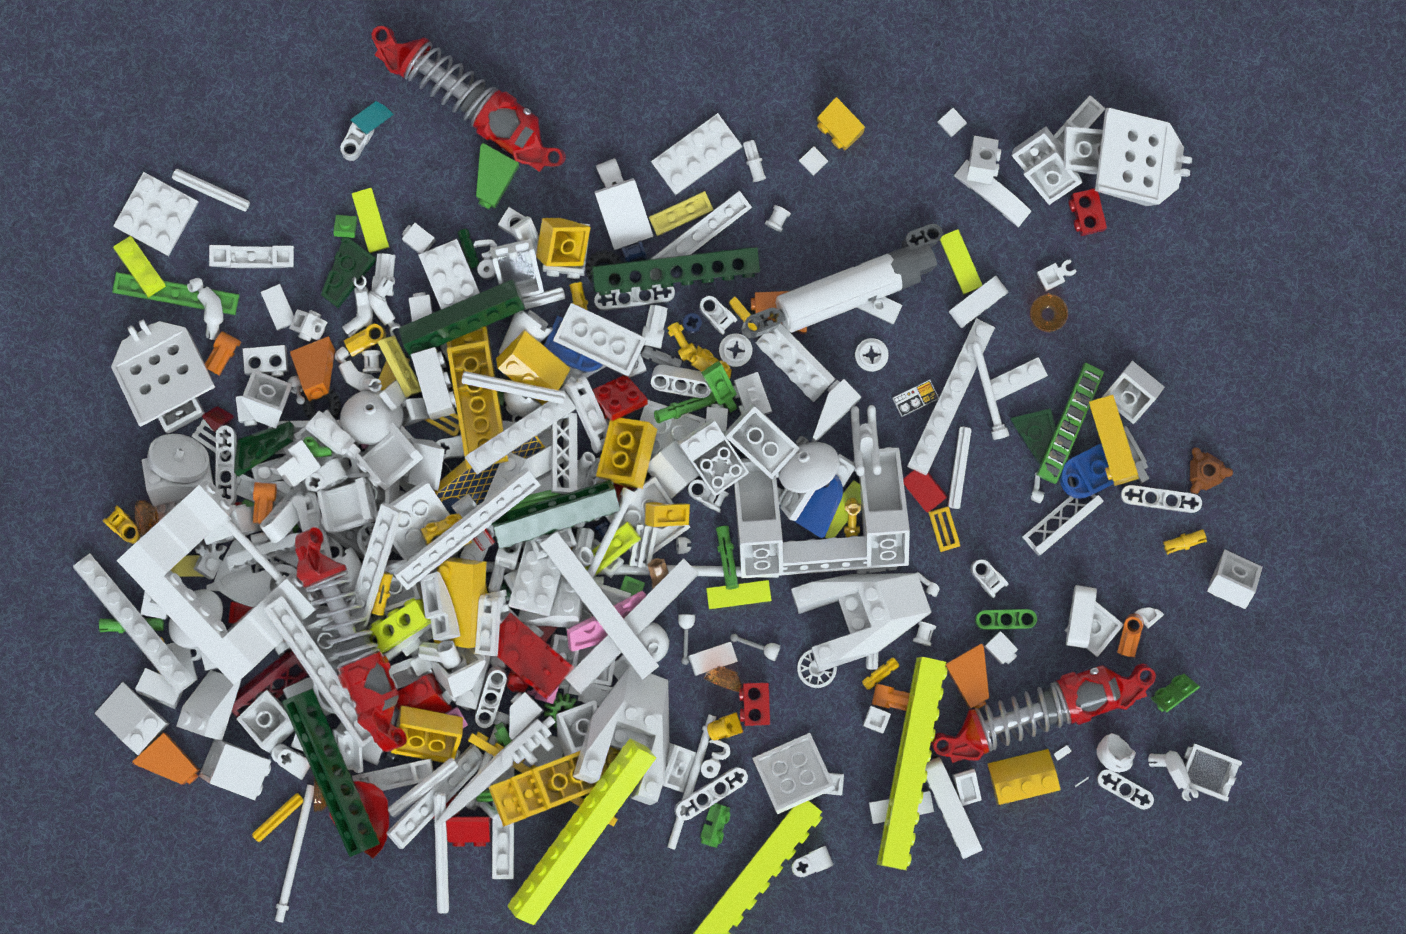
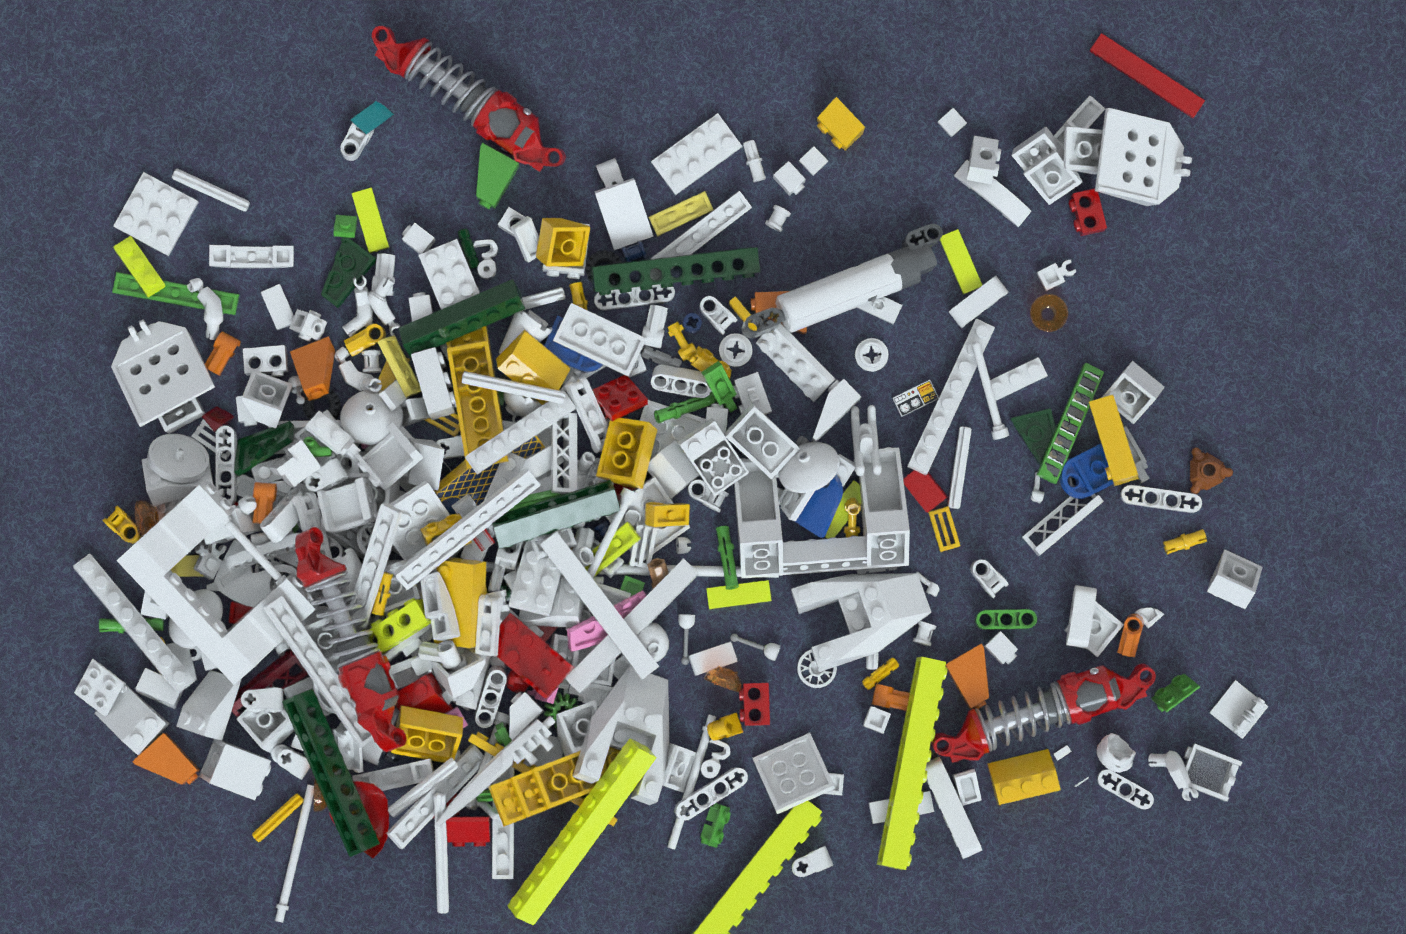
window [490,239,544,297] -> none
none -> white hinge [74,659,128,717]
none -> white hinge [238,496,257,514]
none -> white piece [241,688,283,713]
none -> white brick [773,161,806,196]
none -> red tile [1090,33,1205,118]
none -> white hinge [1210,680,1268,739]

